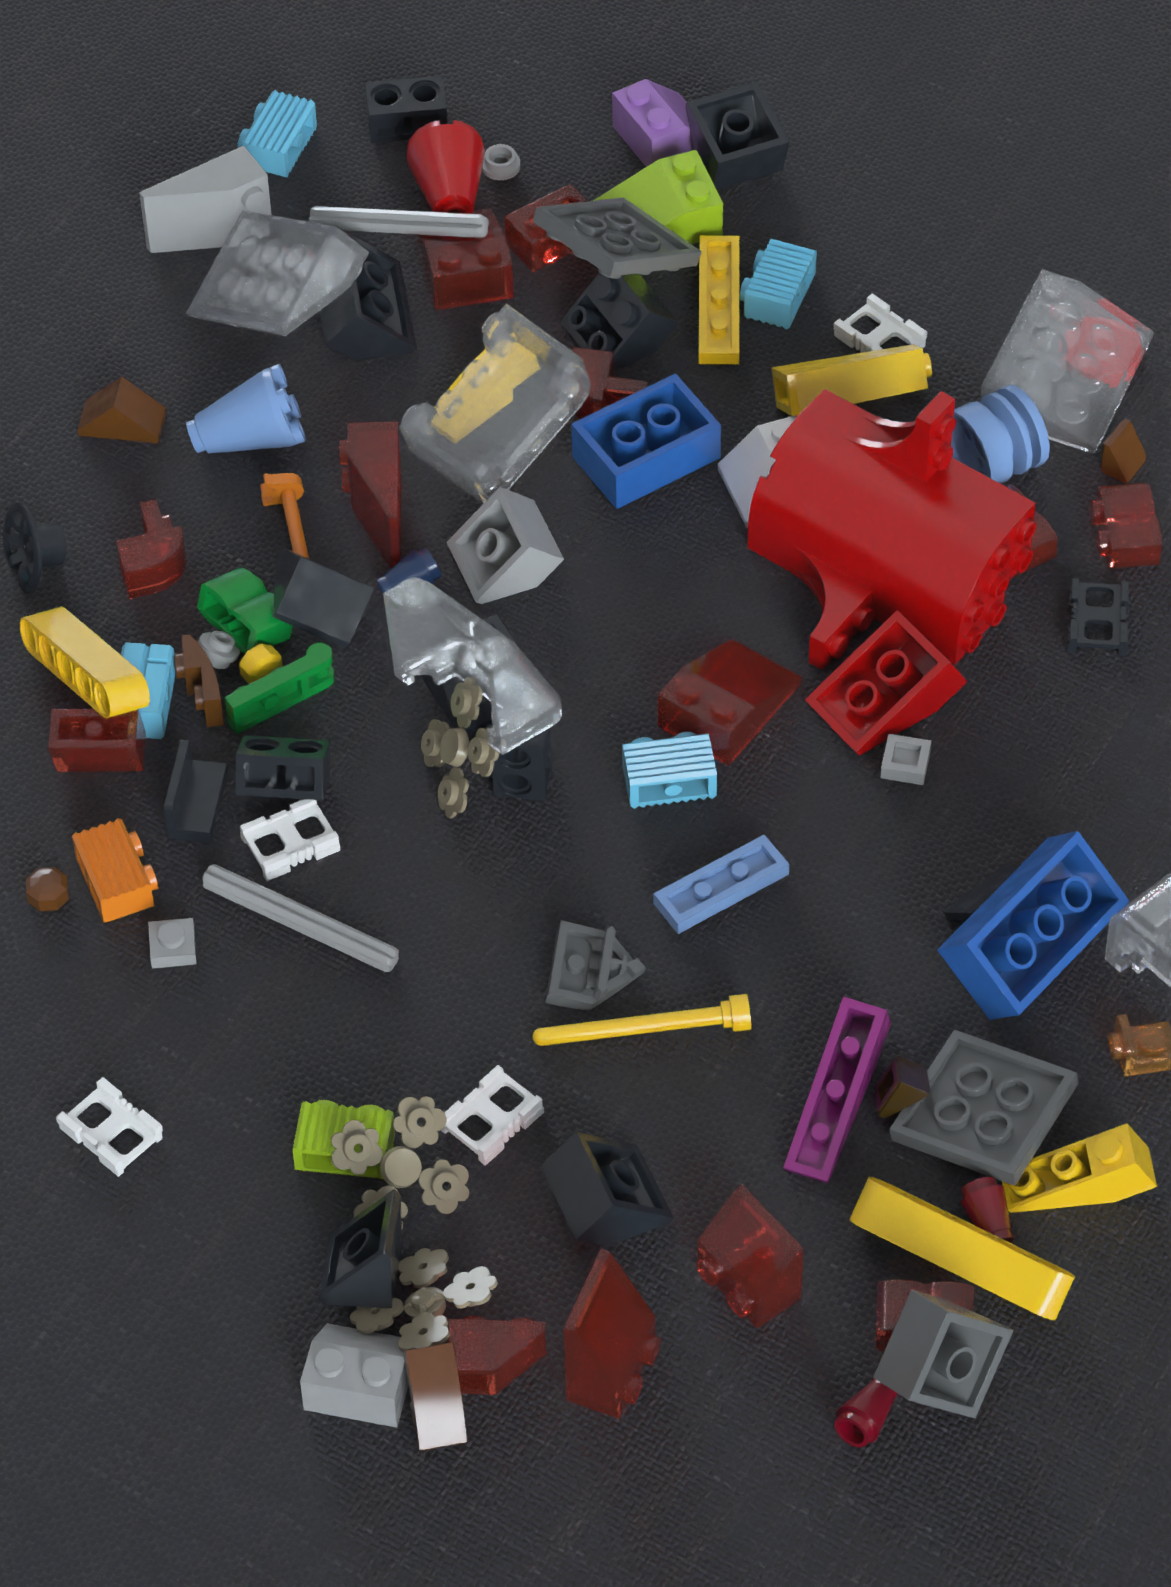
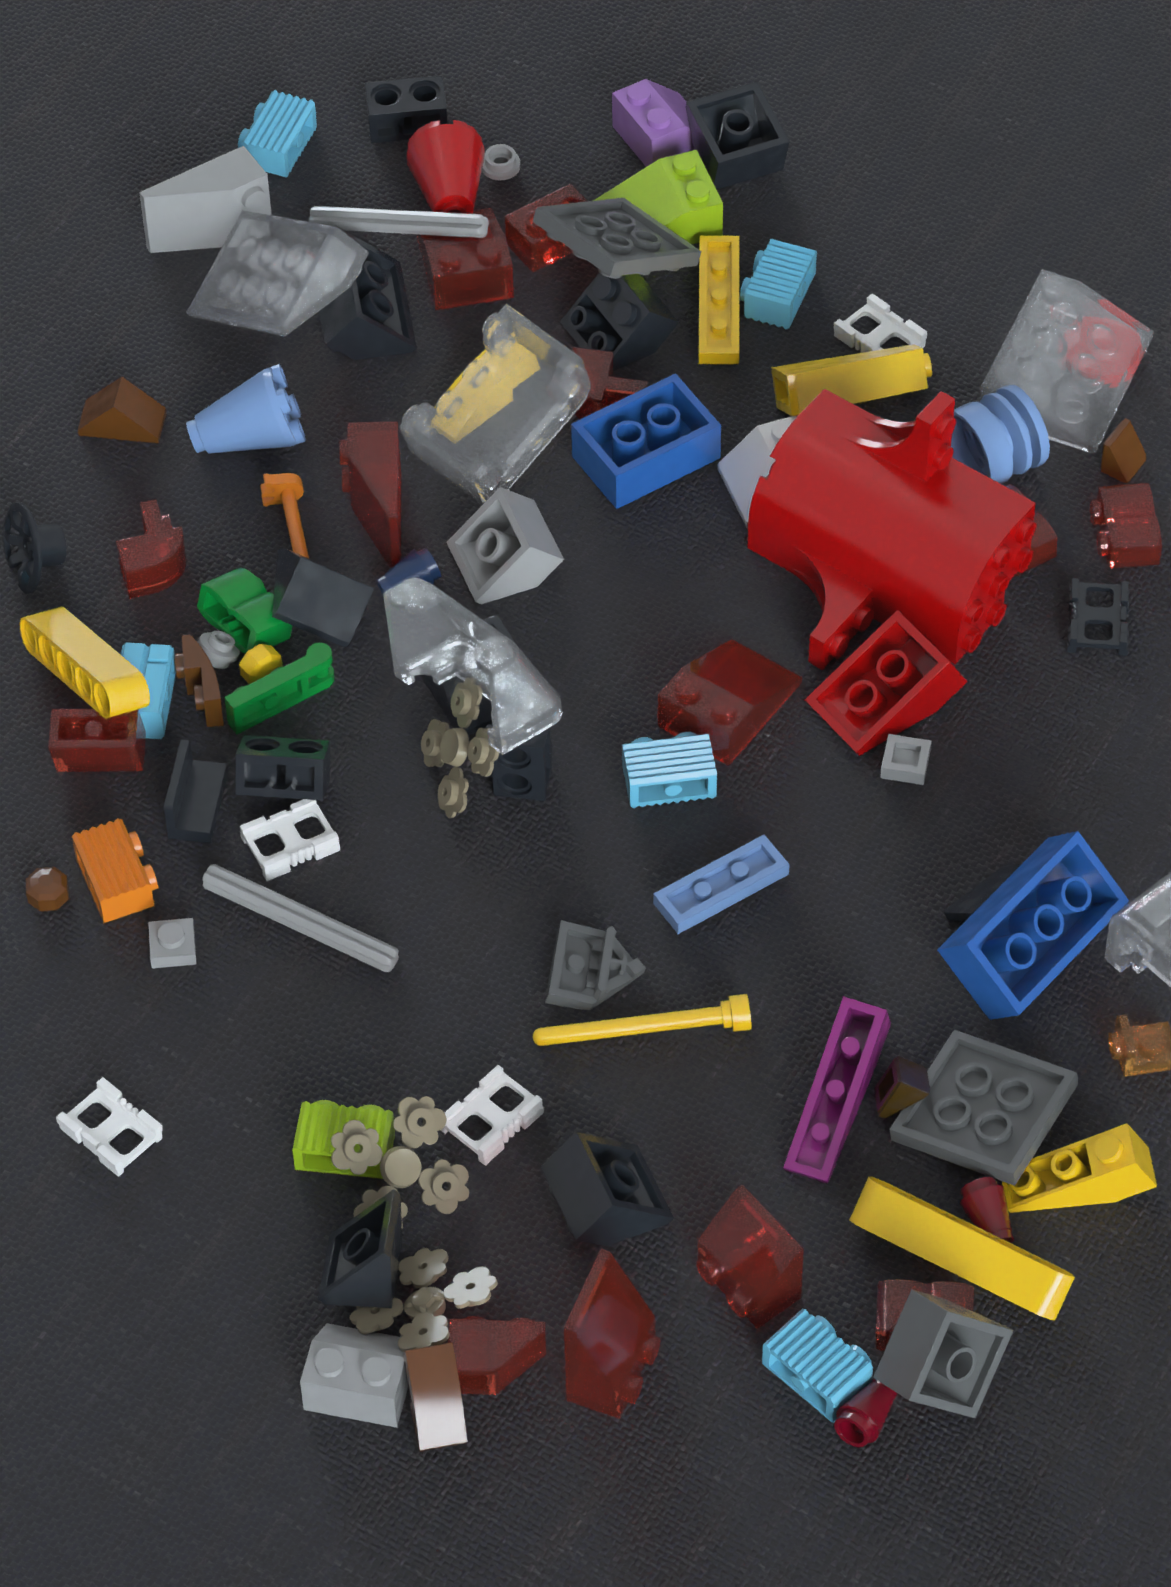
none -> medium azure brick [762,1309,873,1423]

